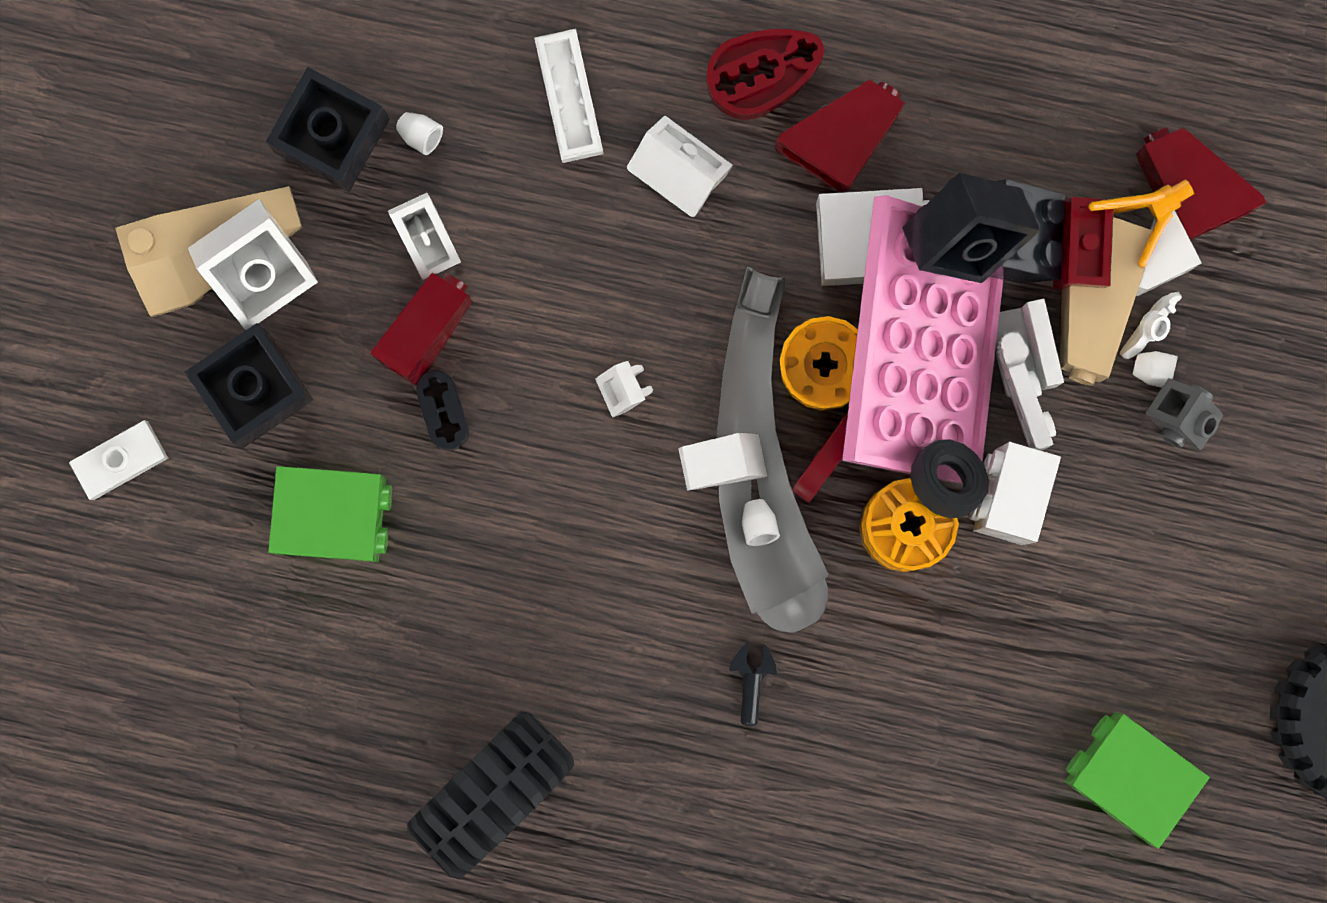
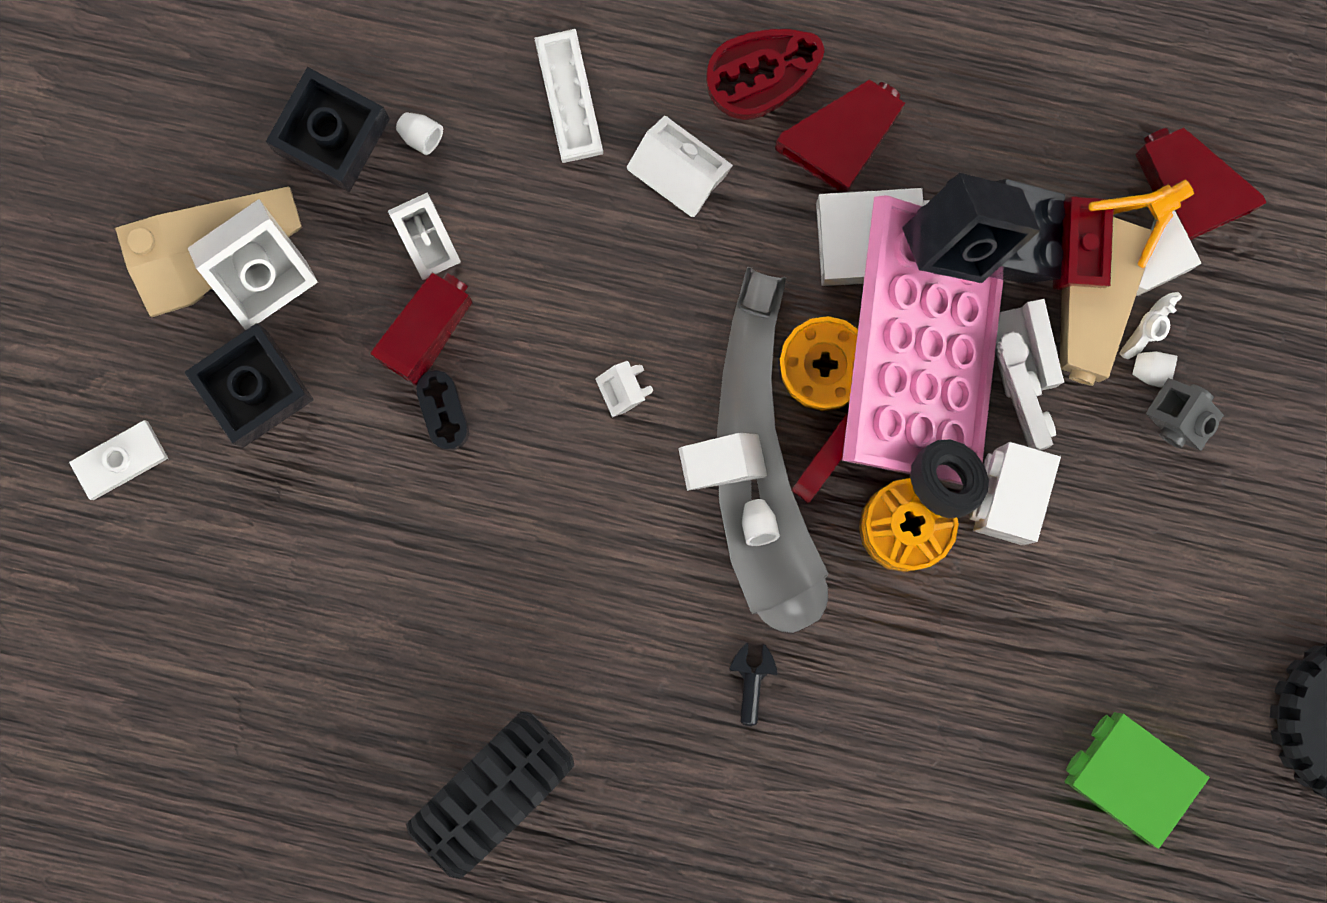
bright green brick [268,466,392,562] -> none

